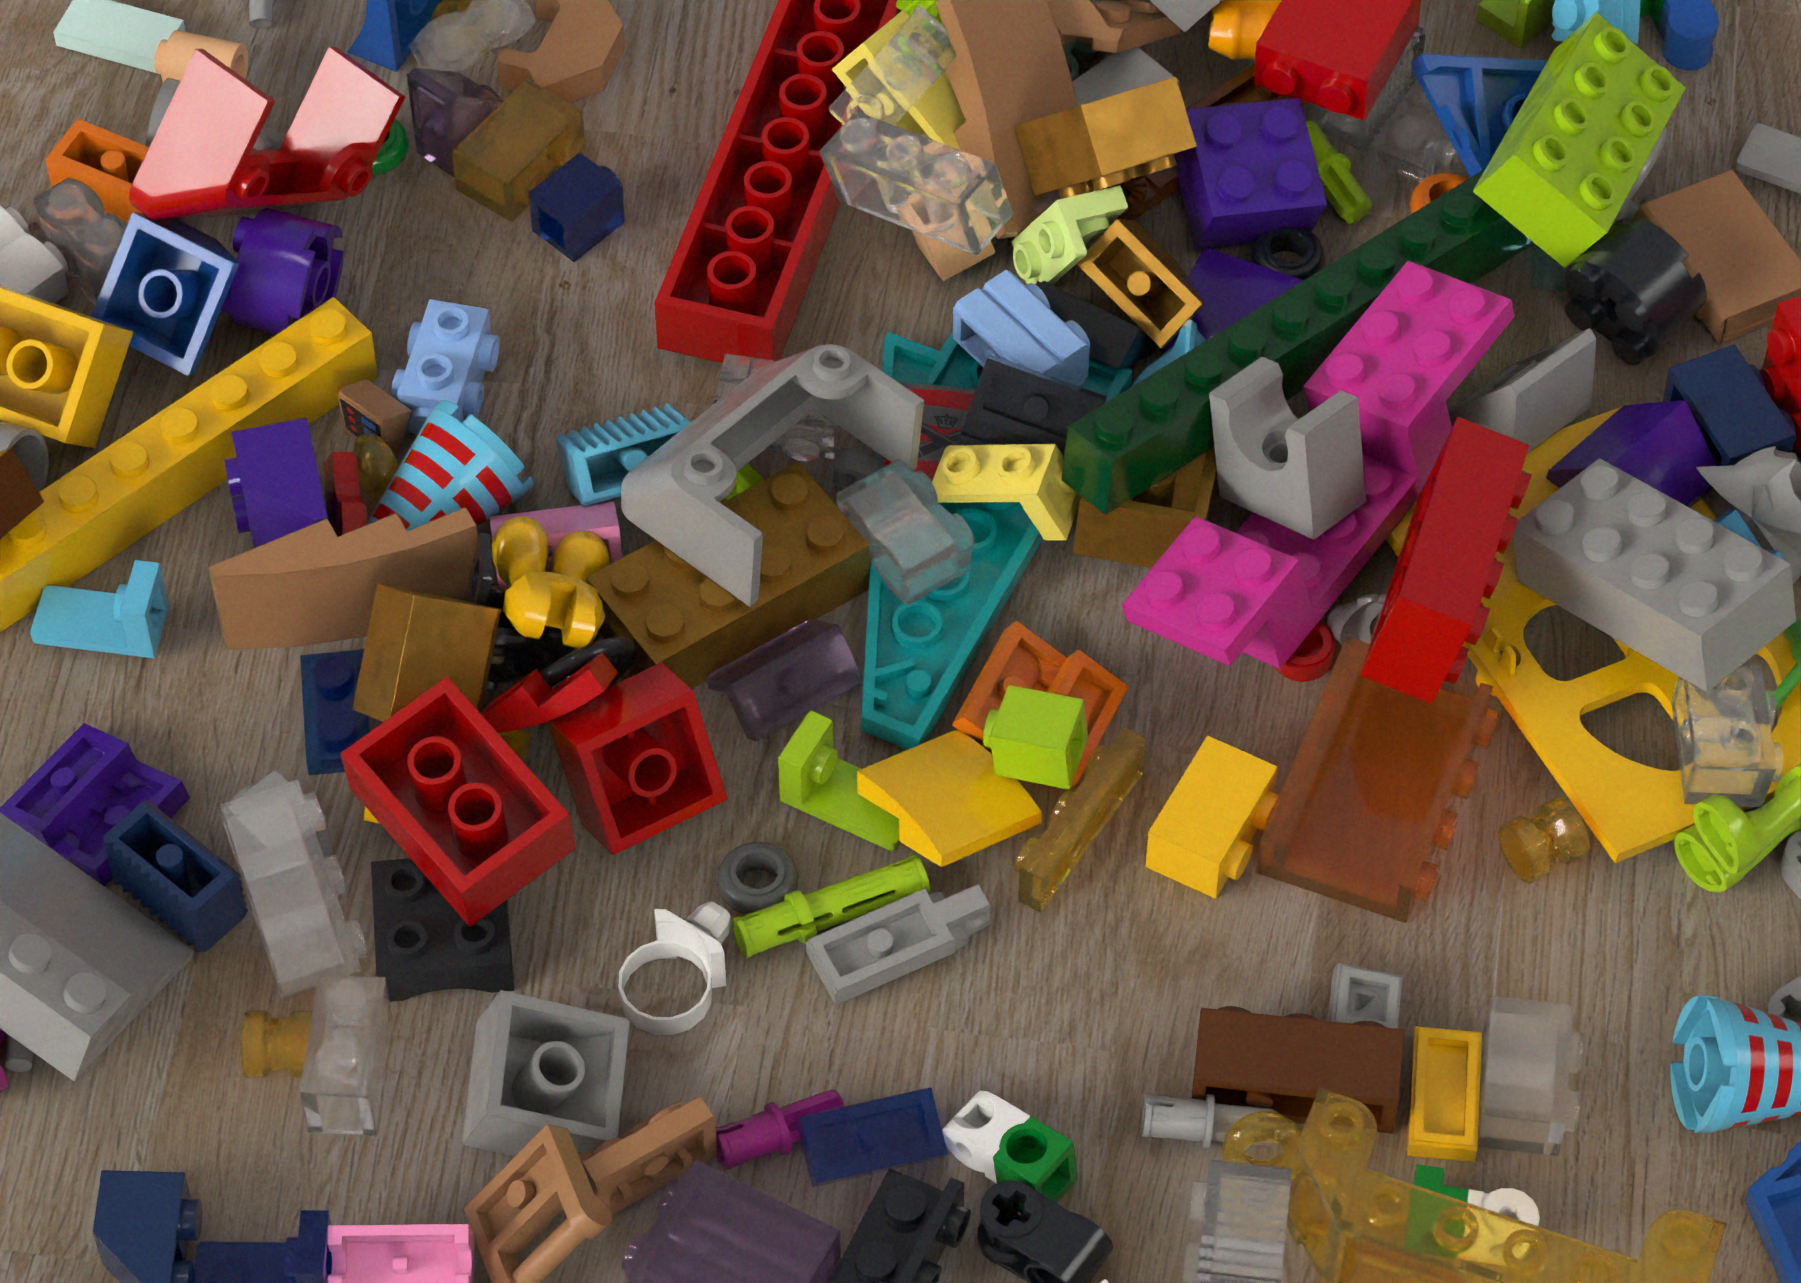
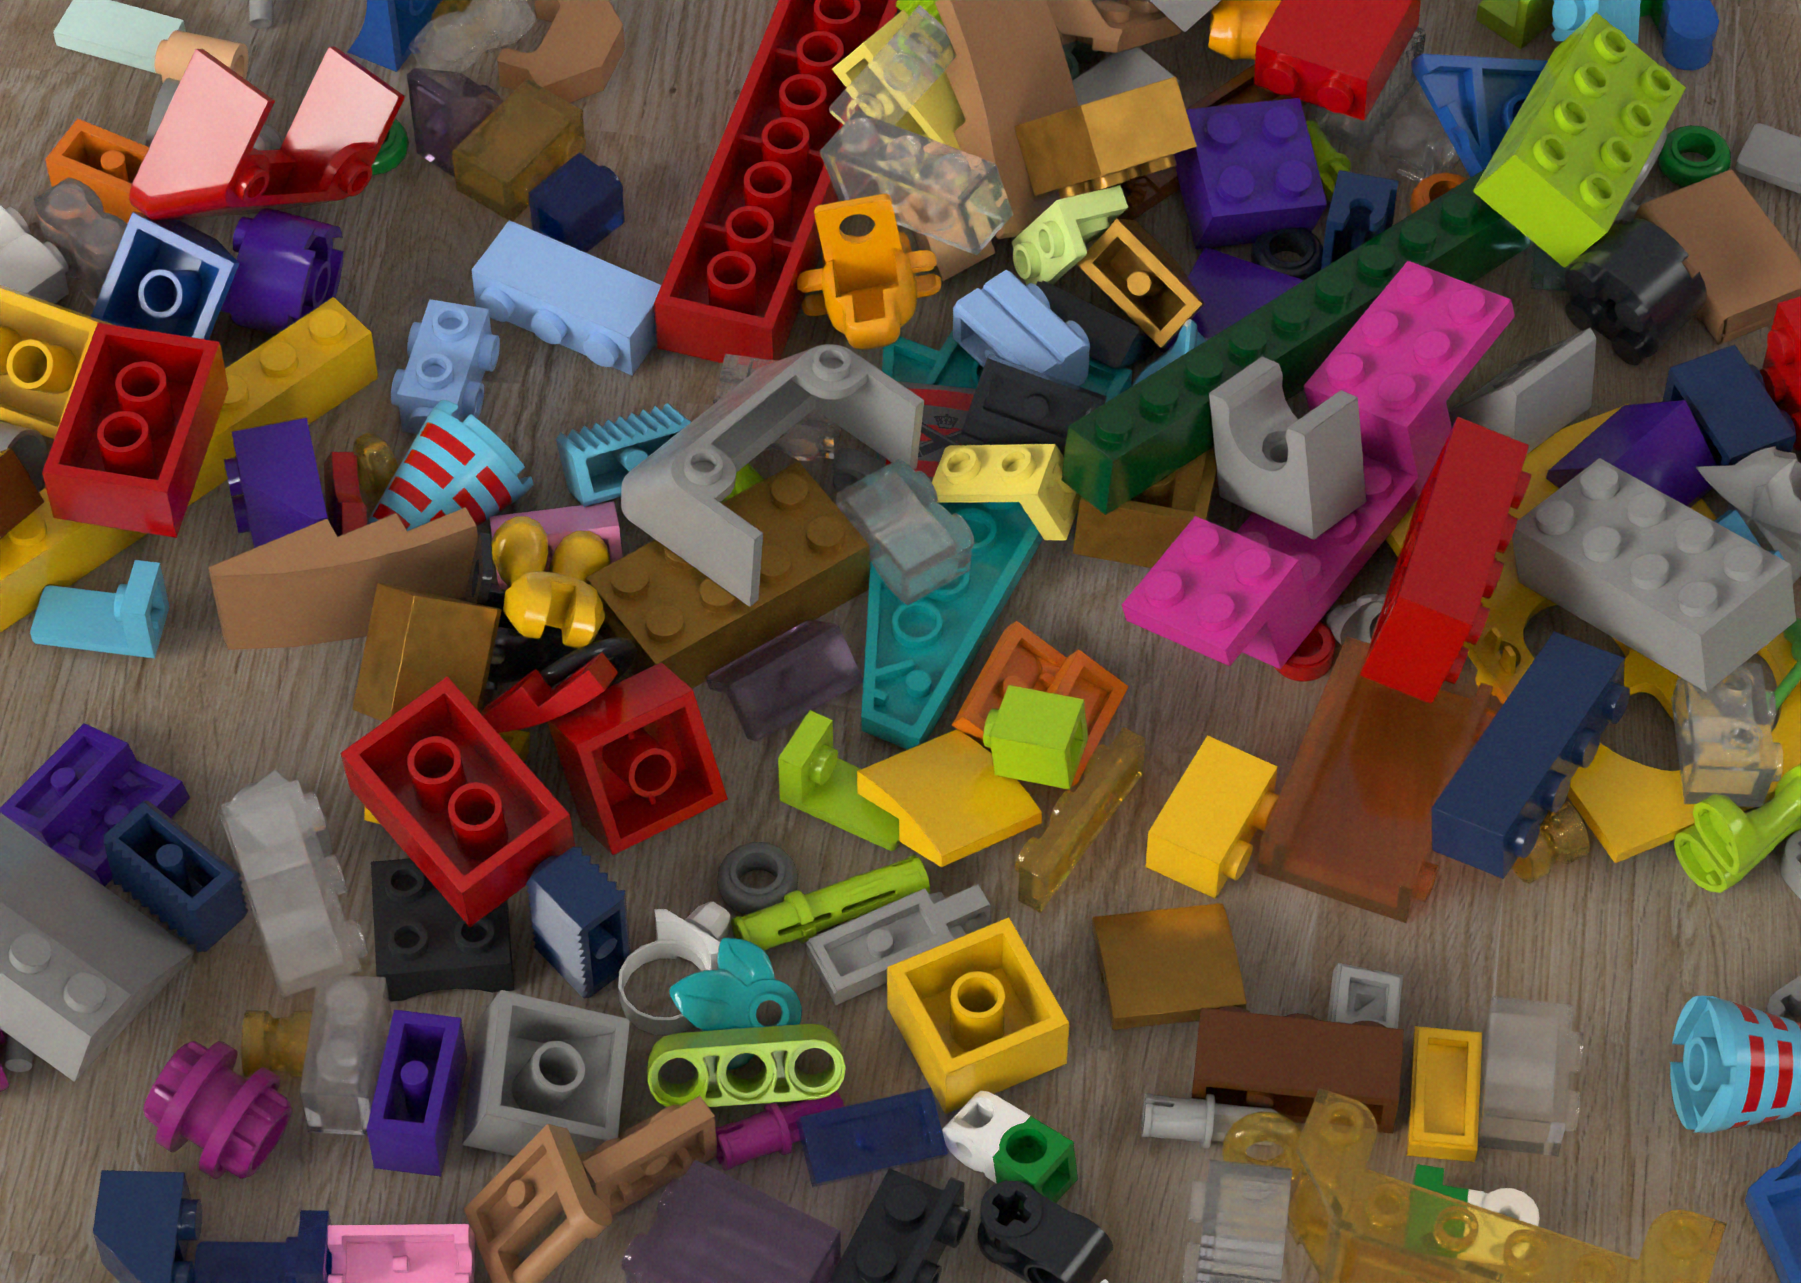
clear blue plate [300,649,371,776] -> none
medium nougat slope [338,379,412,463] -> none
none -> red brick [42,323,229,538]
none -> magenta piece [143,1041,293,1179]
none -> dark purple brick [366,1010,467,1177]
none -> light blue brick [472,220,661,376]
none -> dark blue brick [526,846,631,999]
none -> lime beam [647,1024,846,1107]
none -> teal plate [669,937,802,1070]
none -> light orange piece [797,194,941,350]
none -> yellow brick [887,917,1069,1114]
none -> pearl gold slope [1092,903,1247,1030]
none -> dark blue hinge [1321,170,1399,270]
none -> dark blue brick [1431,631,1630,879]
none -> green piece [1658,125,1731,187]

